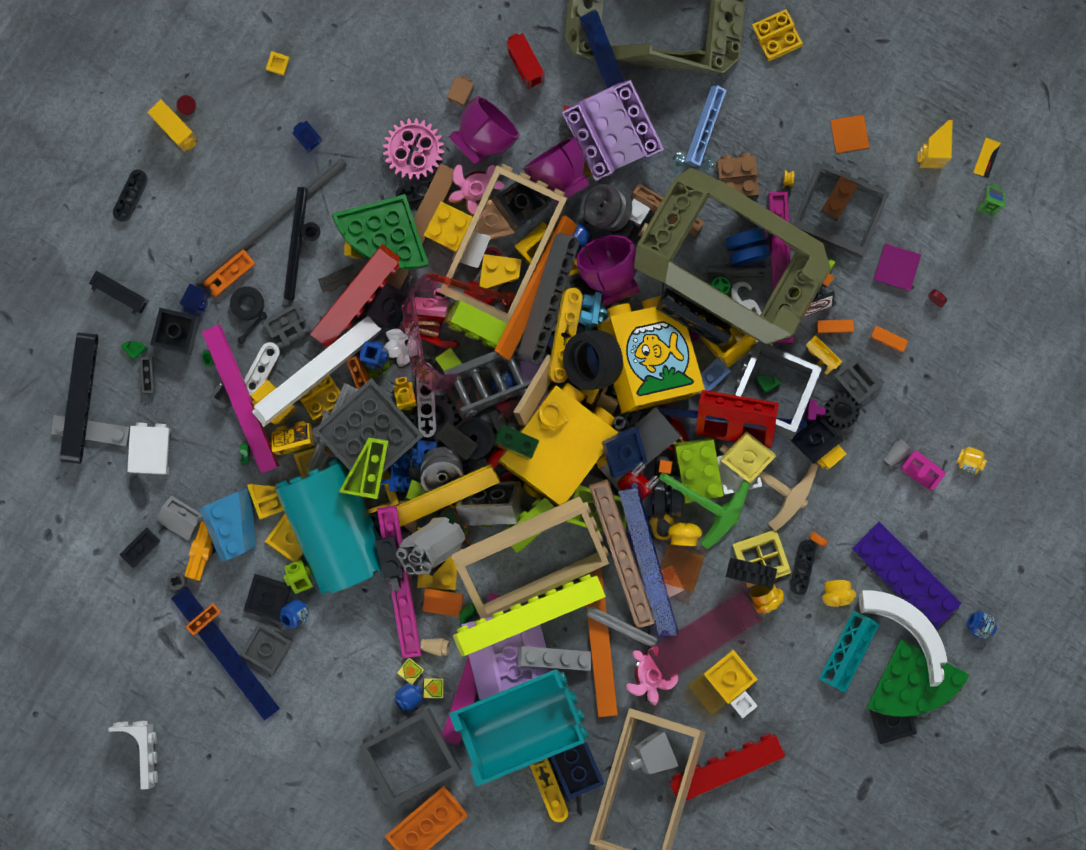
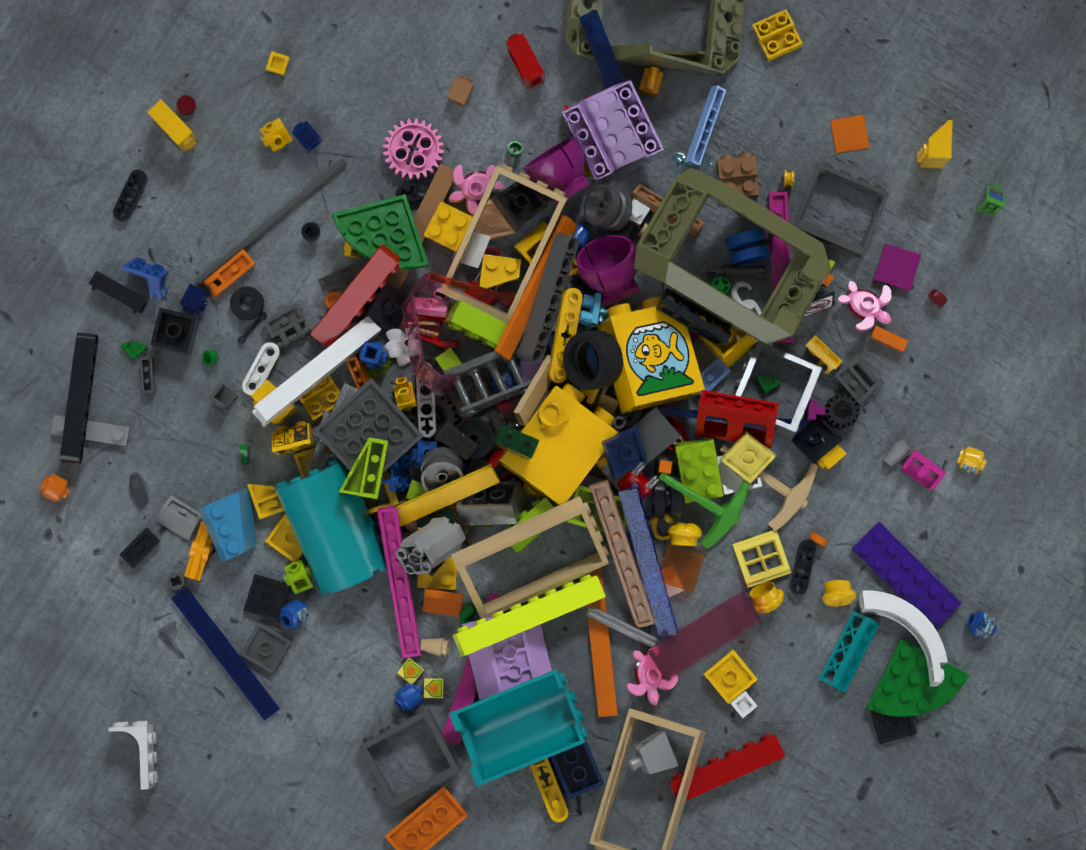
white panel [127,423,171,475] -> none
orange piece [185,603,222,636] -> none
dark pink tile [202,324,280,473] -> none
black axle [284,187,308,300] -> none
black hinge [375,535,403,592] -> none
magenta plate [449,96,520,164] -> none
light grey plate [518,646,591,672] -> none
clear yellow plate [687,673,727,715] -> none
black tyre [725,558,777,588] -> none
orange piece [816,320,854,334] -> none
reddish brown brick [820,175,858,222] -> none
yellow sticker [973,138,1001,178] -> none
none -> orange head [39,474,70,502]
none -> blue plate [122,258,169,301]
none -> yellow brick [260,118,293,152]
none -> orange tile [324,291,341,309]
none -> green hinge [507,141,523,158]
none -> light orange brick [638,67,663,98]
none -> bright pink animal [838,281,891,331]

